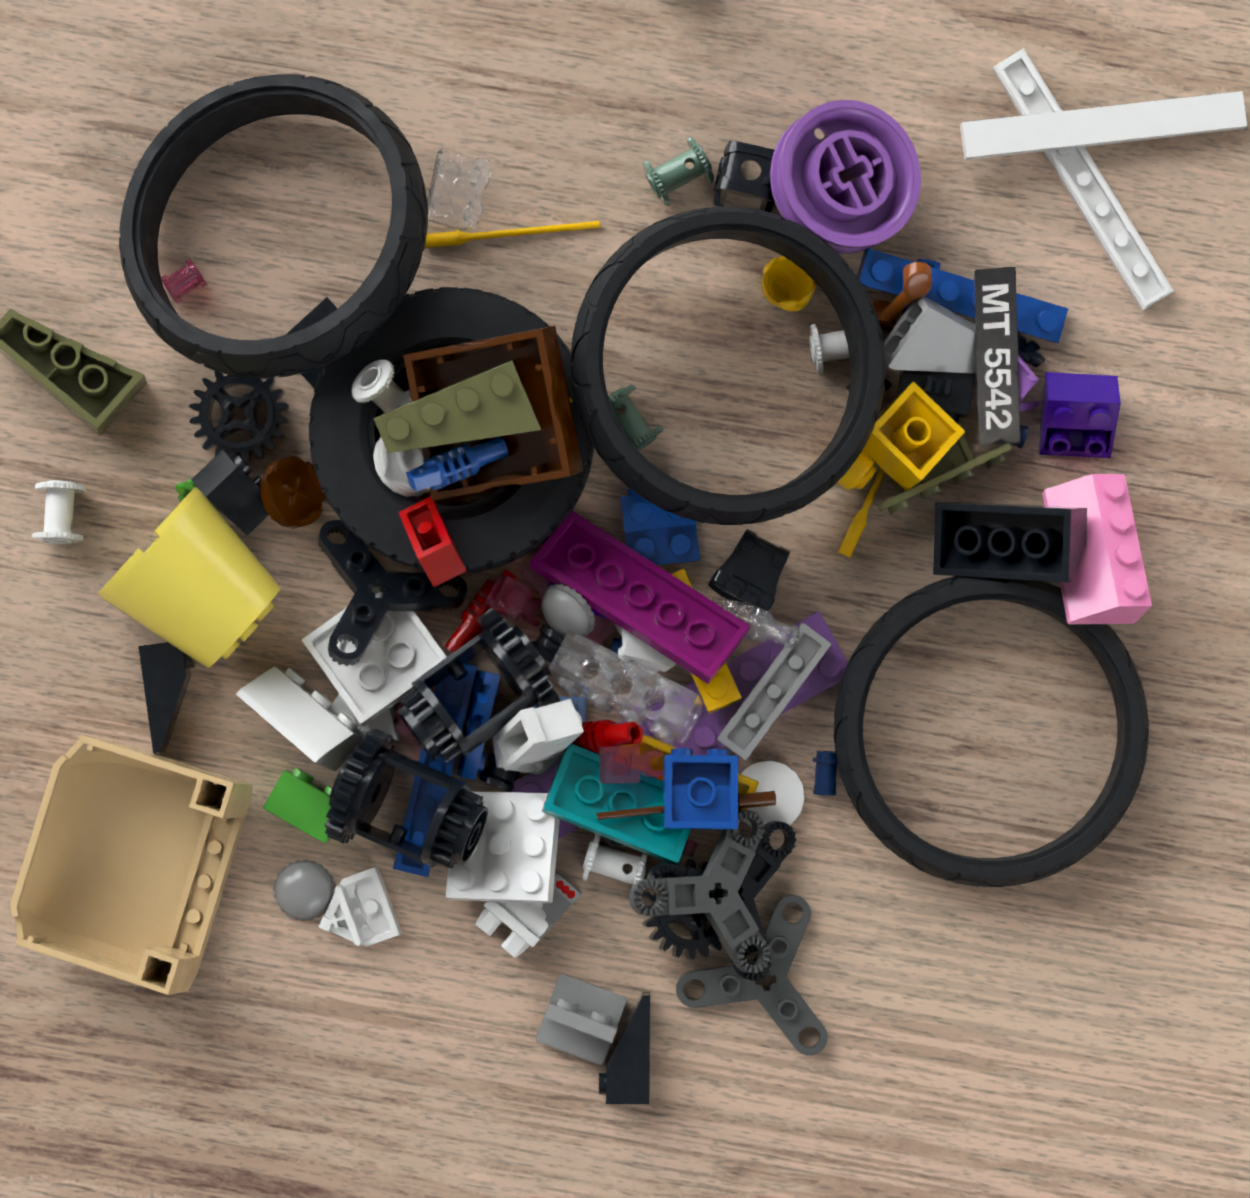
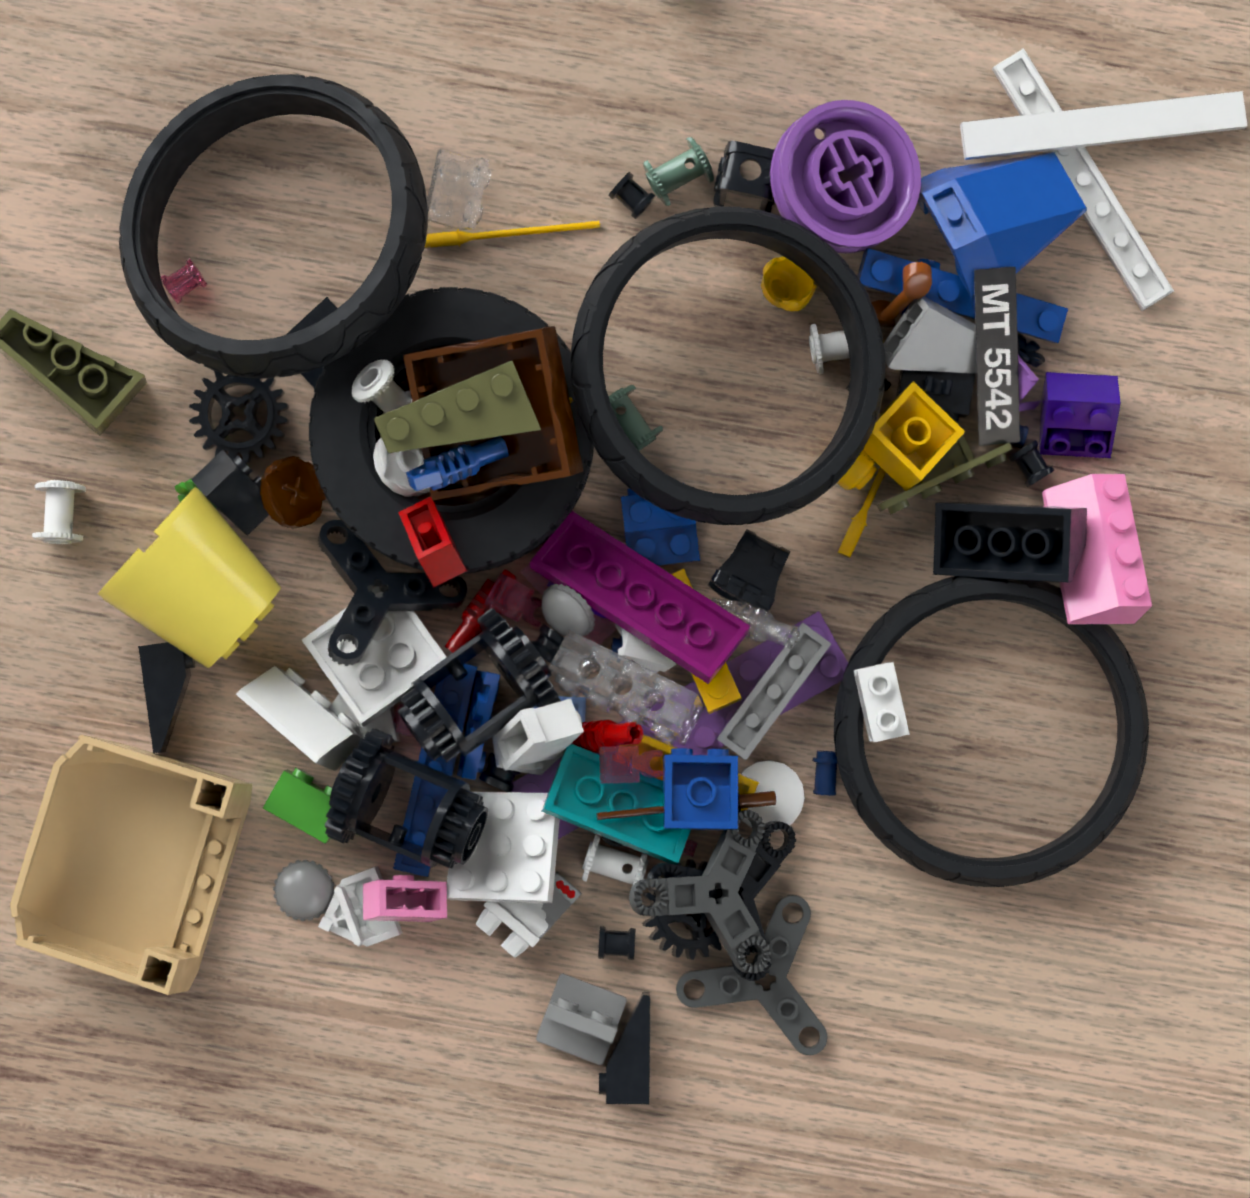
none -> bright pink brick [363,875,447,922]
none -> black bush [598,926,636,960]
none -> black bush [608,172,656,219]
none -> white hips [853,662,910,743]
none -> blue wedge [918,152,1087,299]
none -> black bush [1008,440,1055,487]

